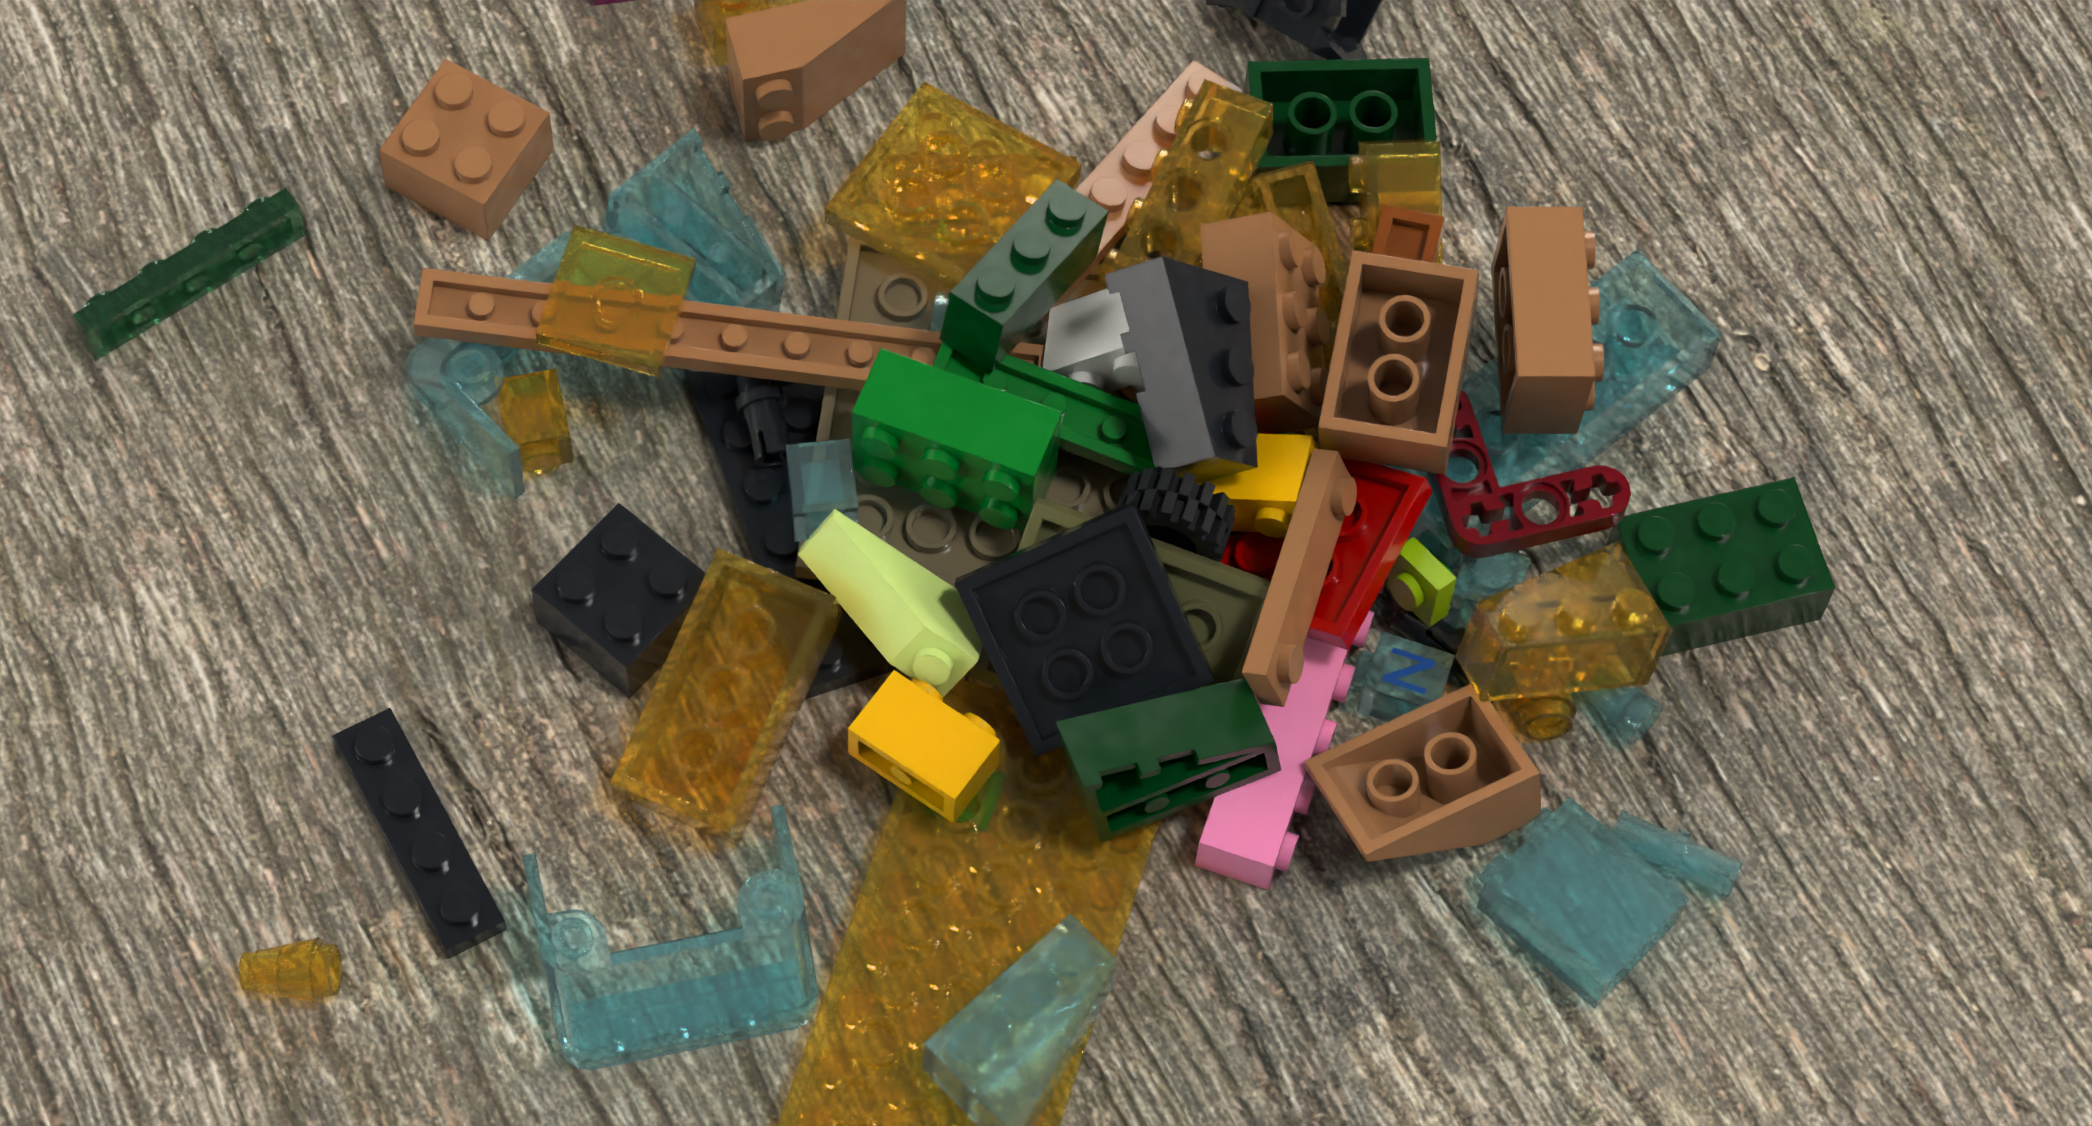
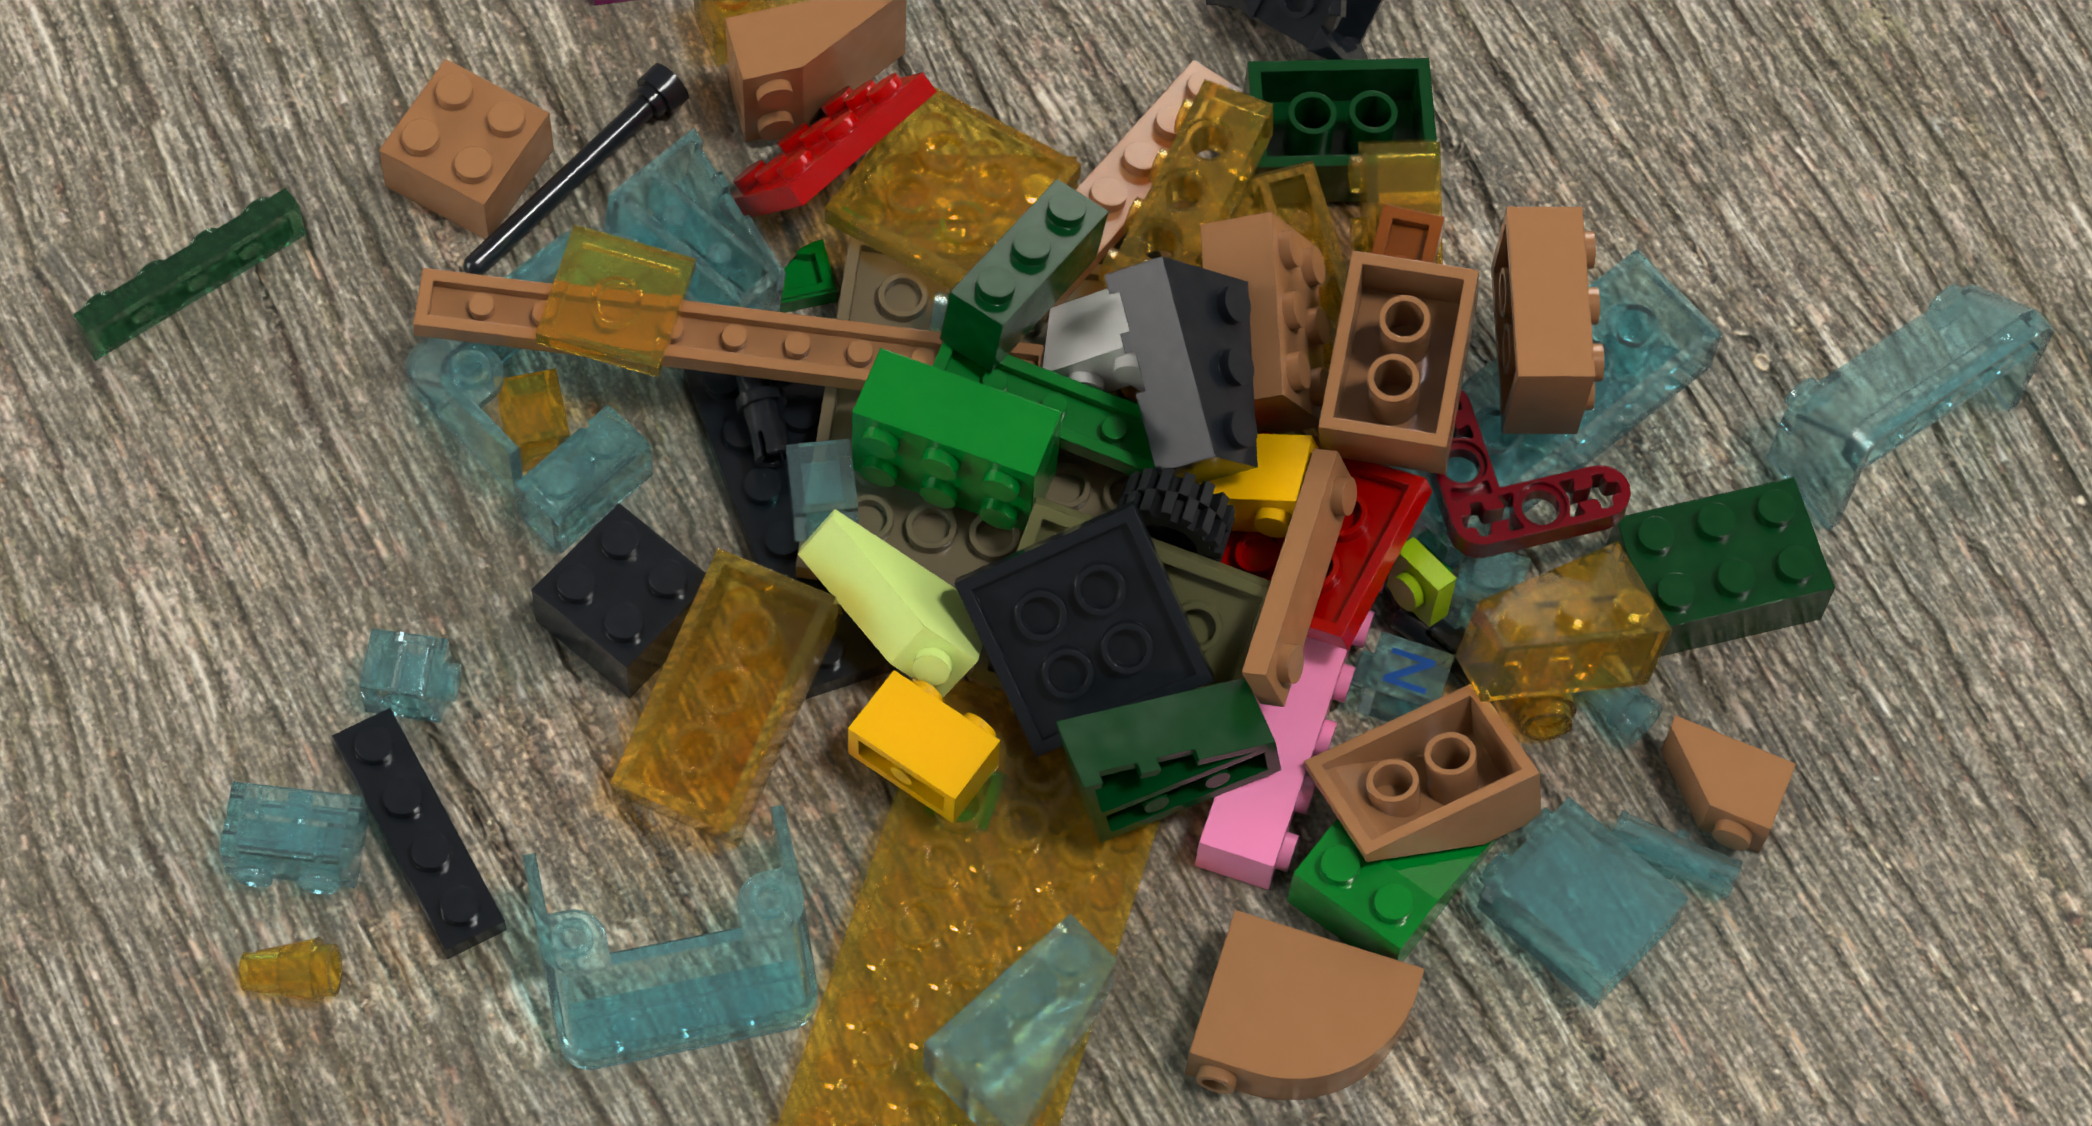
none -> clear light blue brick [219,781,369,895]
none -> clear light blue brick [359,628,461,723]
none -> black piece [463,63,689,275]
none -> clear light blue brick [514,405,653,554]
none -> red plate [722,72,937,221]
none -> green tile [776,239,837,313]
none -> medium nougat brick [1185,910,1424,1100]
none -> green slope [1287,819,1499,962]
none -> medium nougat slope [1661,715,1796,853]
none -> clear light blue windscreen [1767,284,2055,530]

